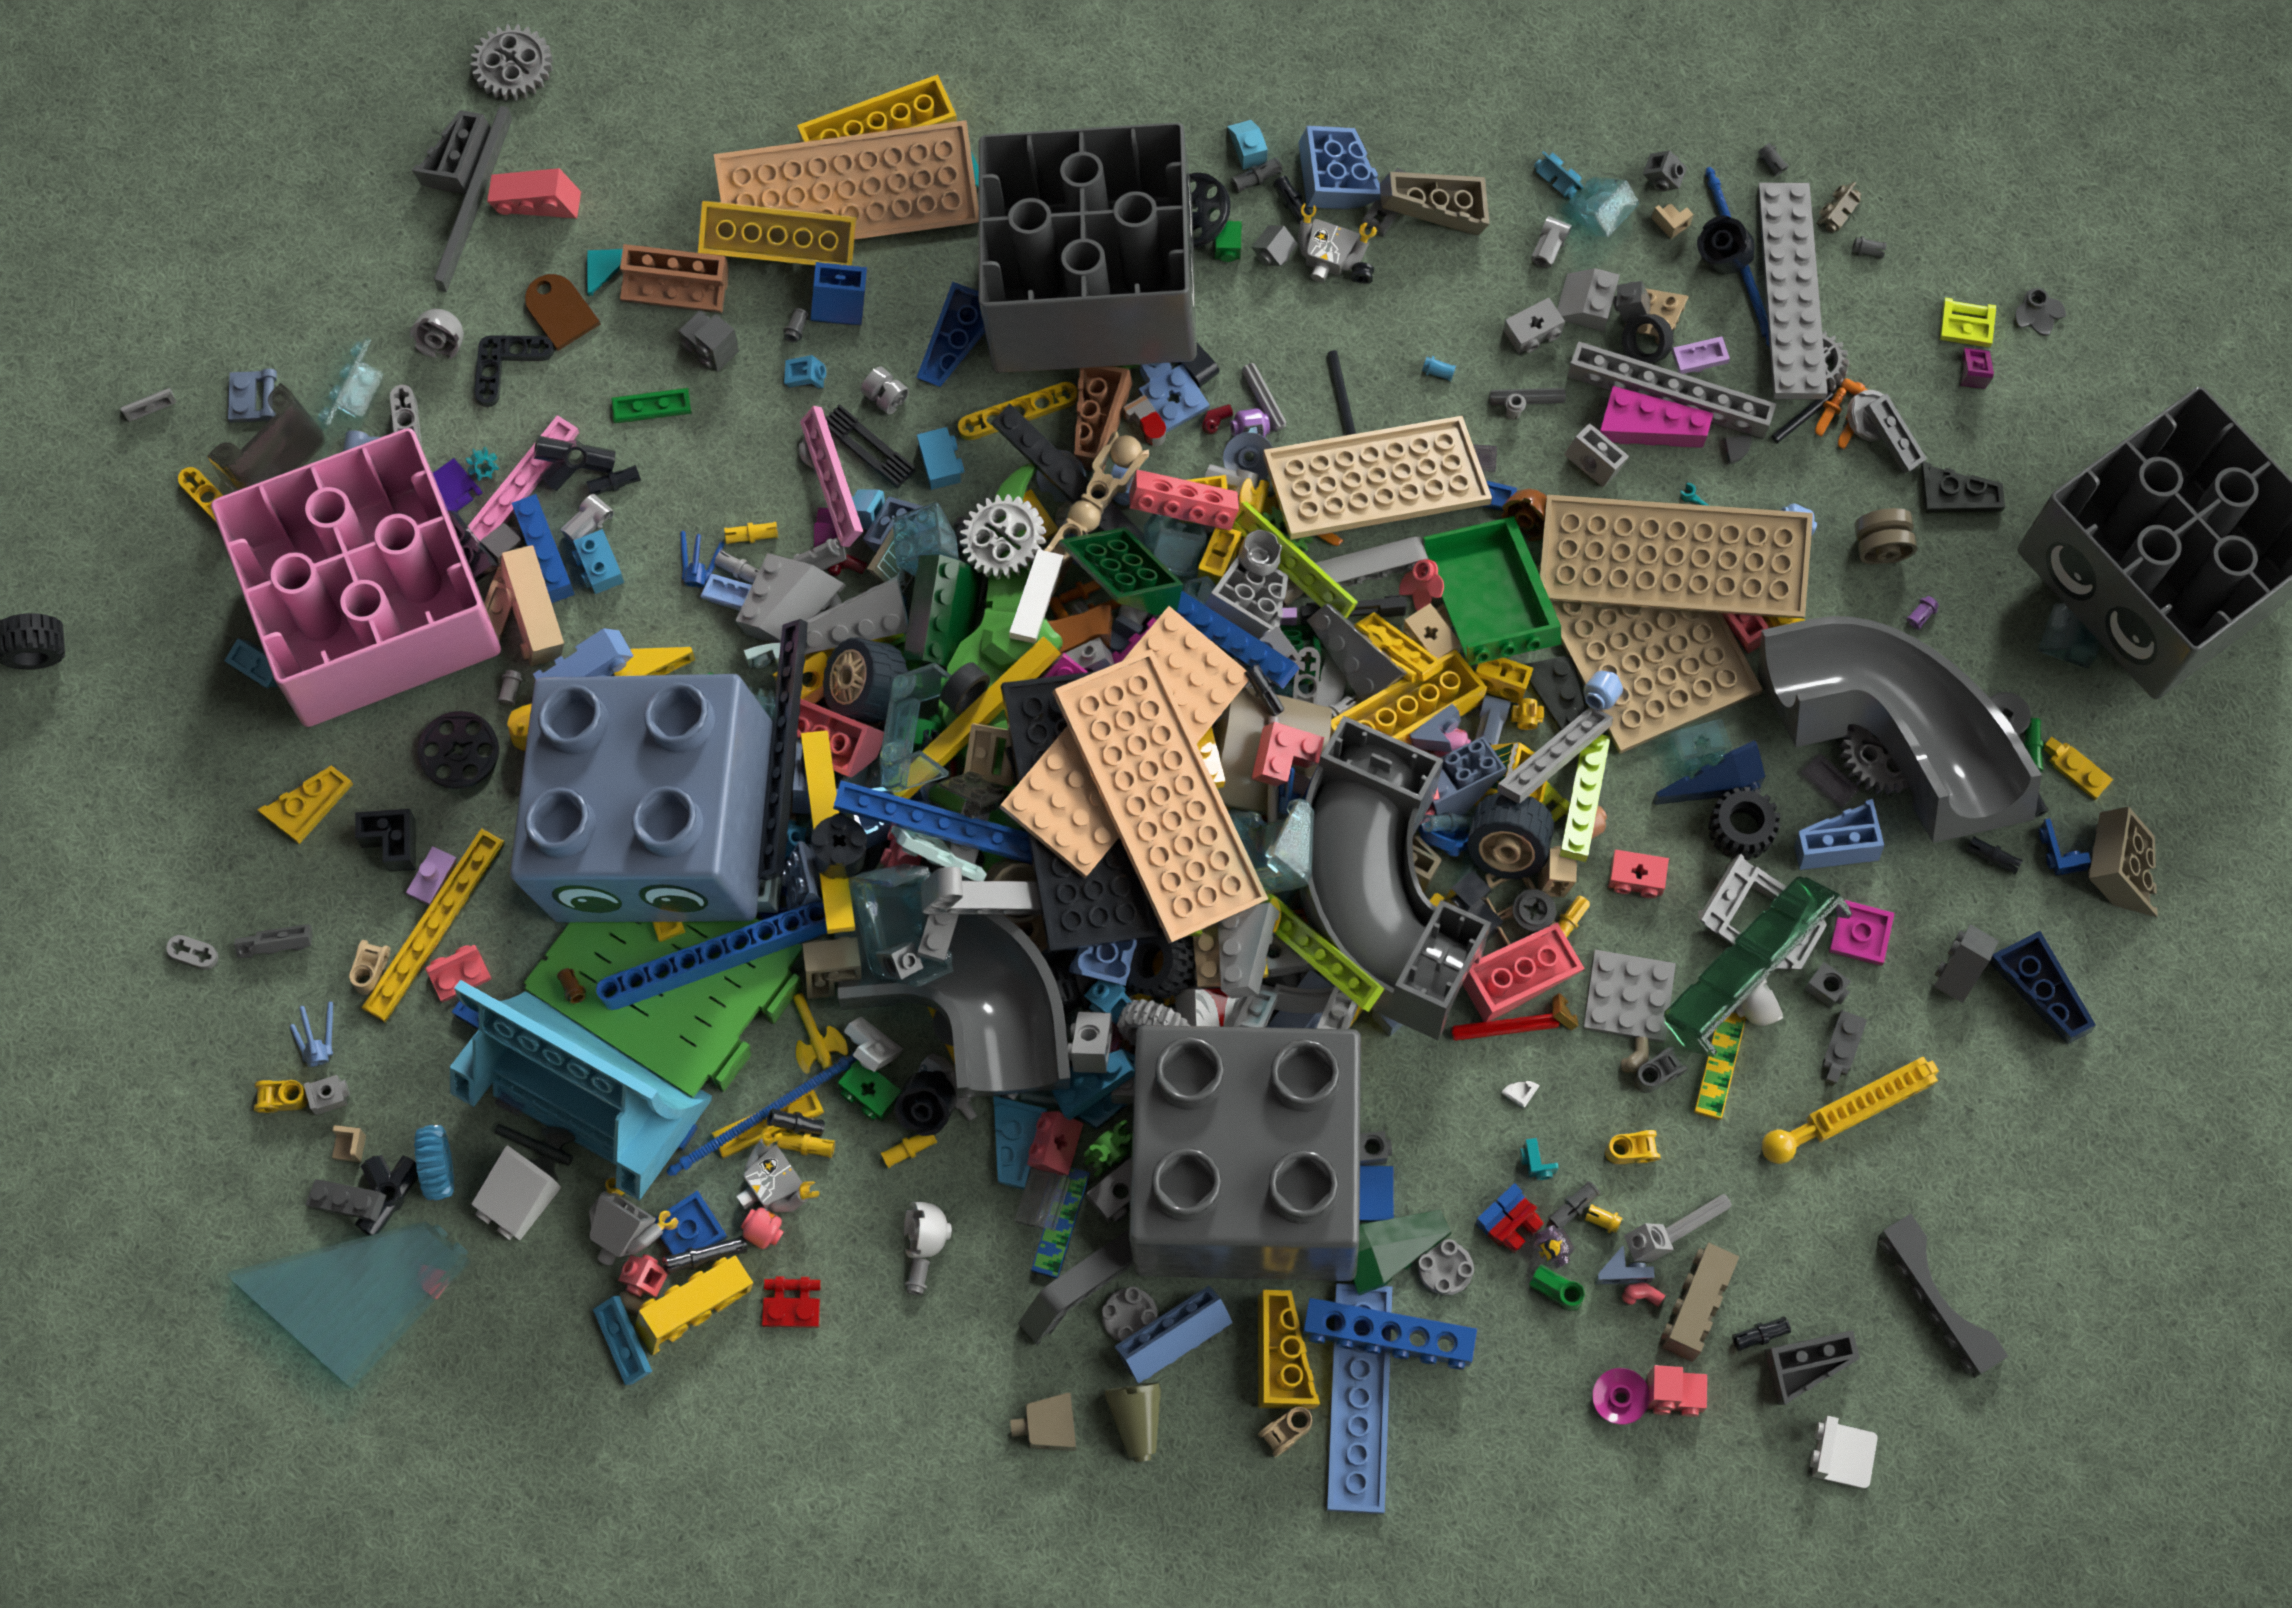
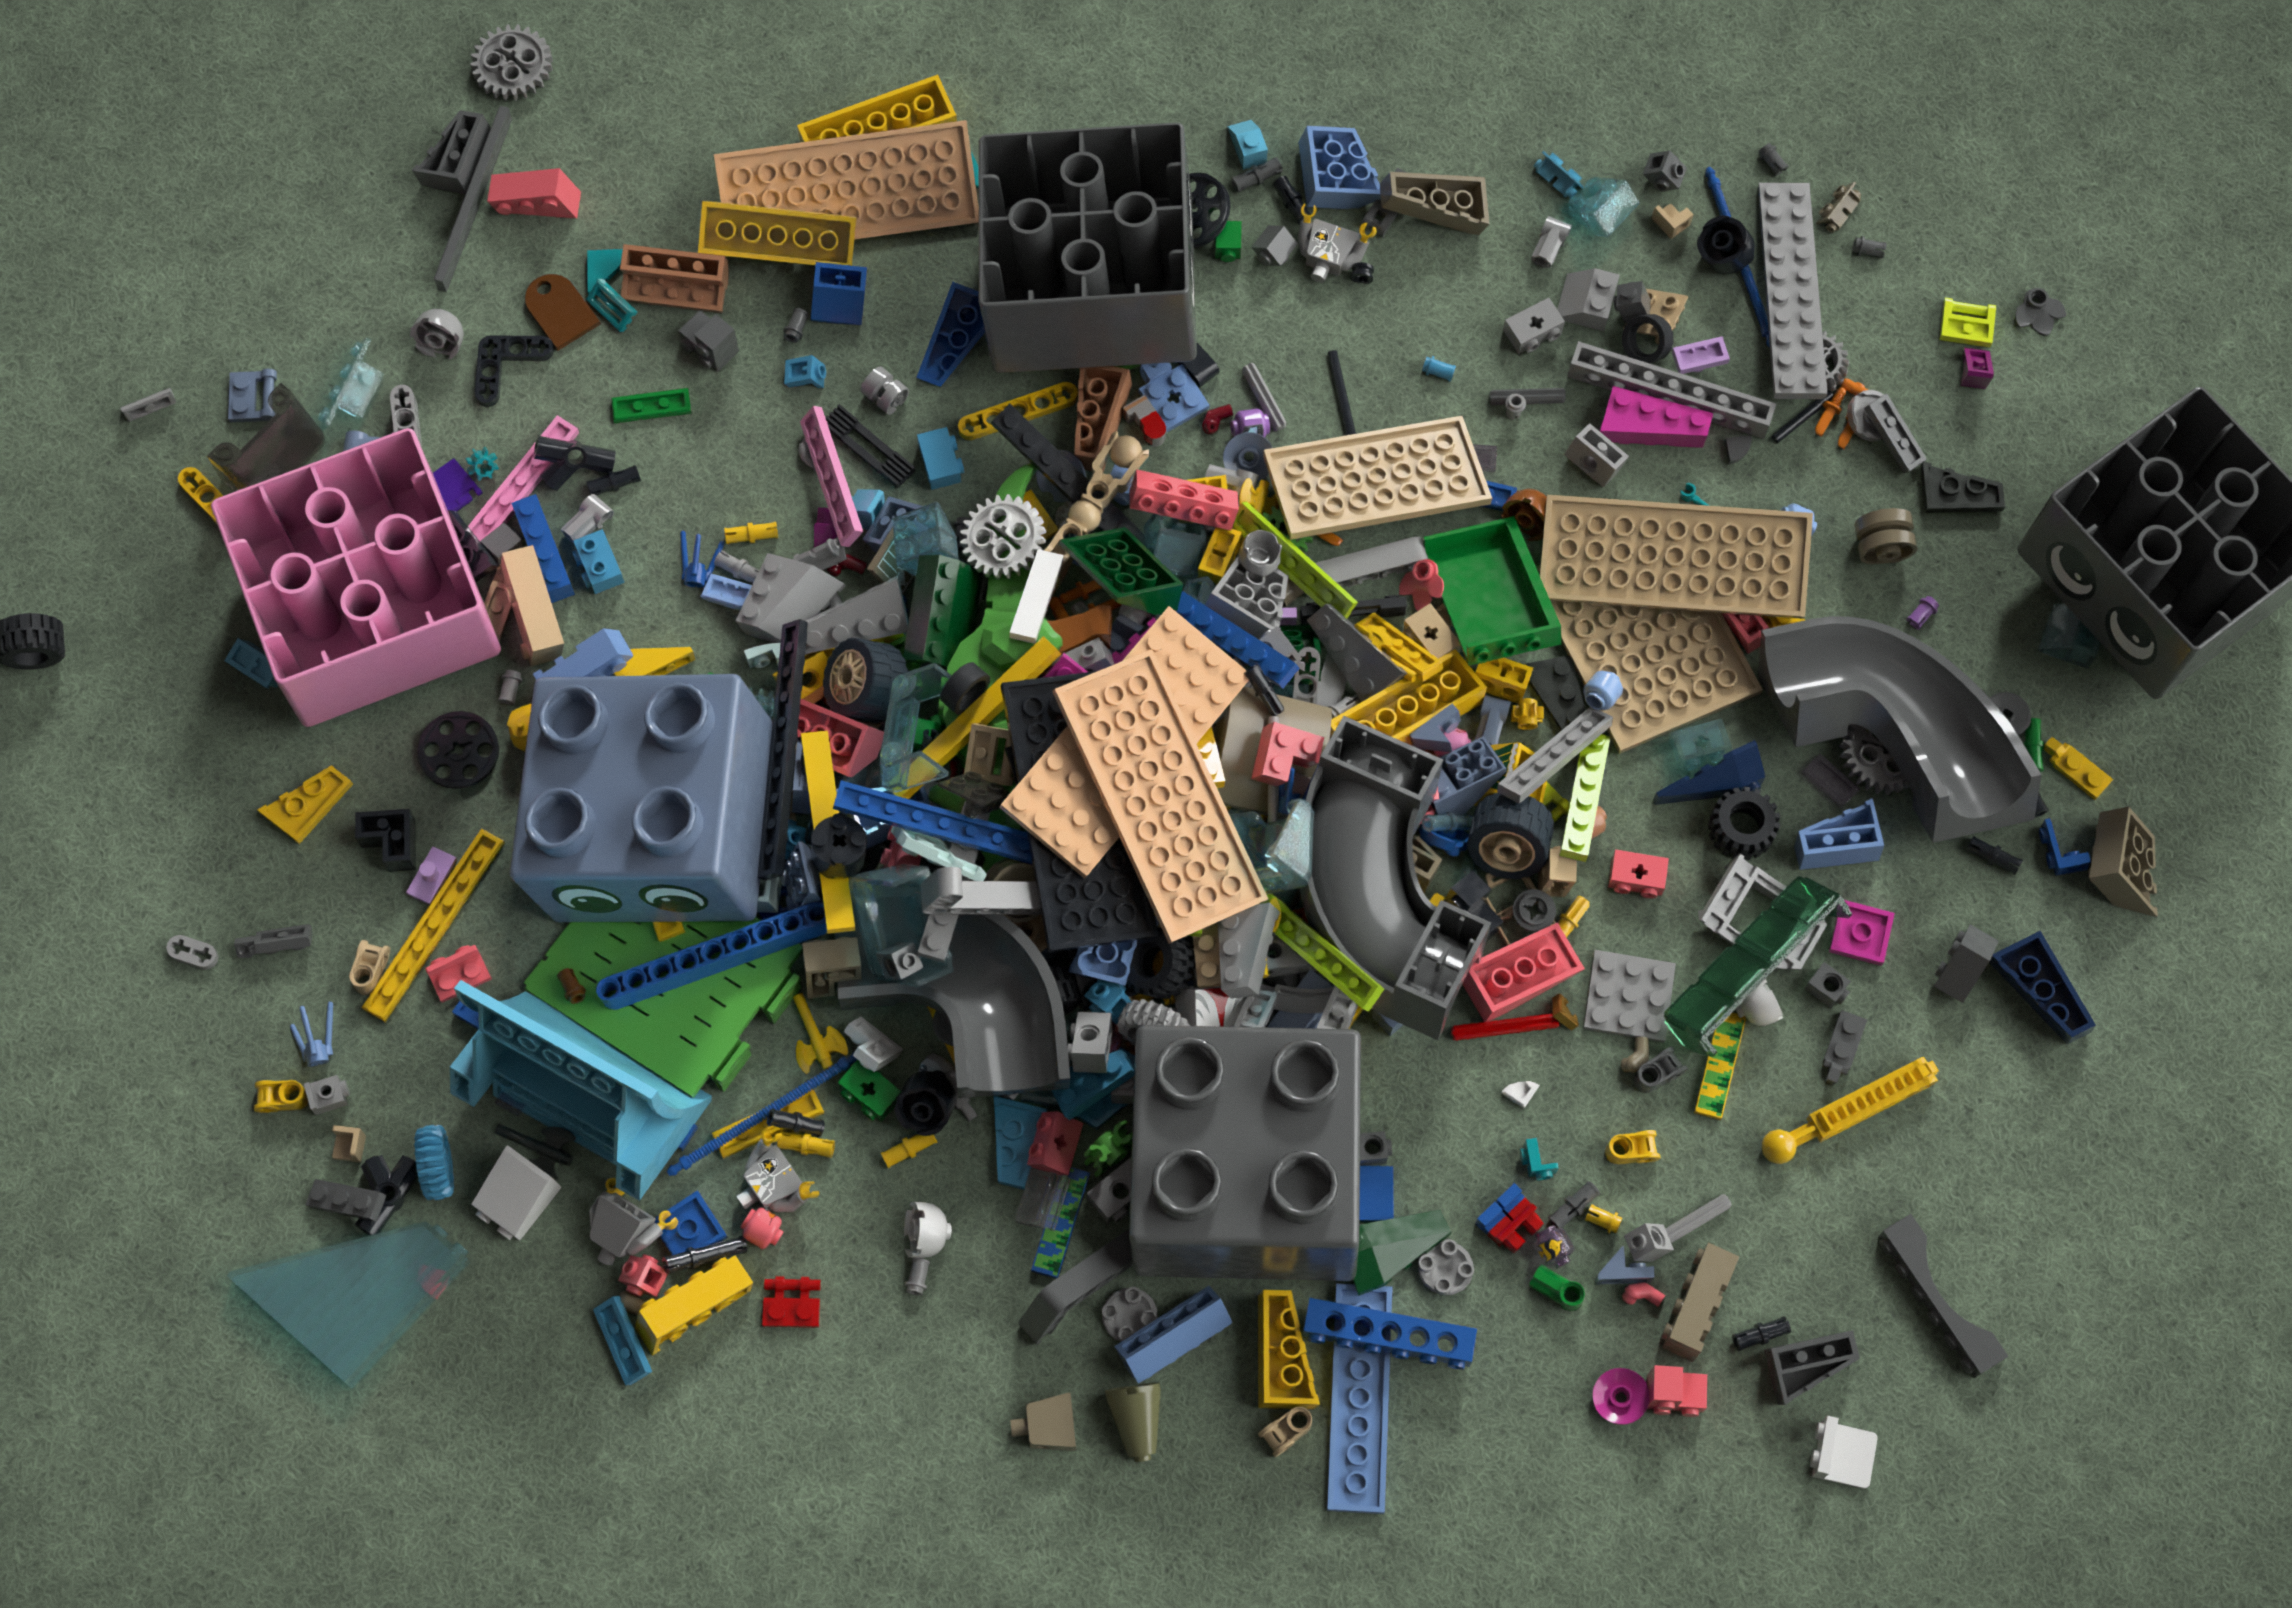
none -> teal tile [585,279,638,332]

